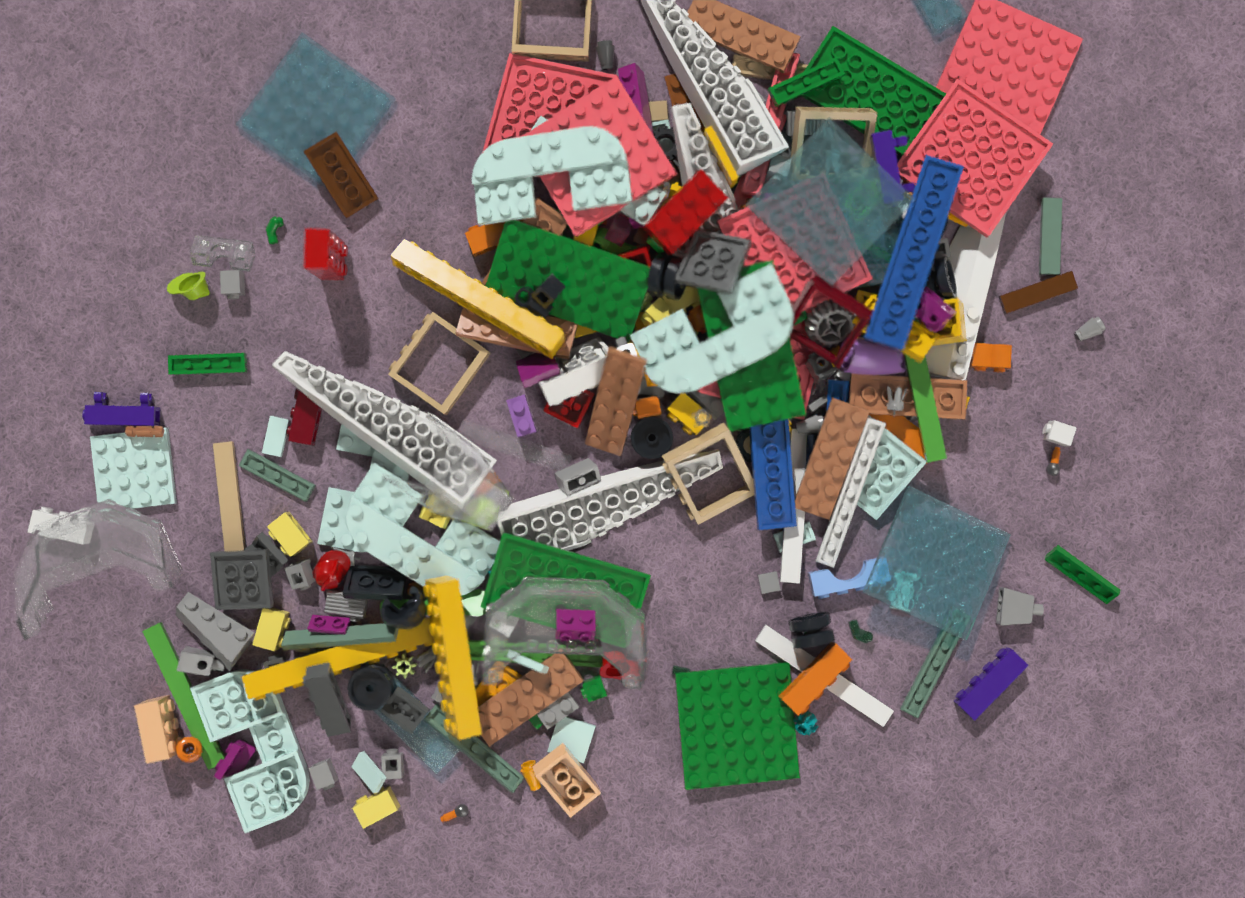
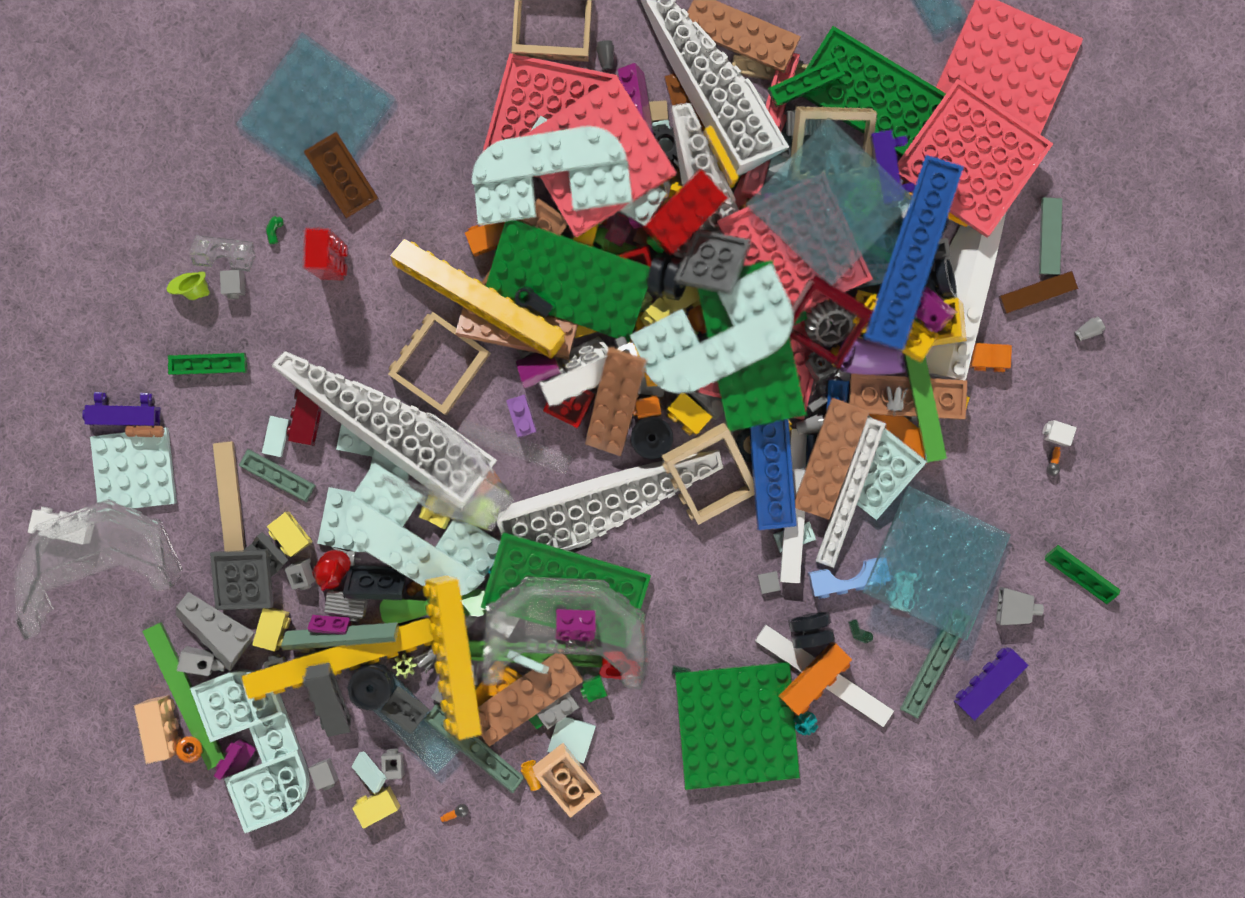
black hair [381,587,426,630] -> none
black brick [531,274,566,309] -> none
light grey brick [554,458,601,496] -> none
clear piece [691,408,711,428] -> none

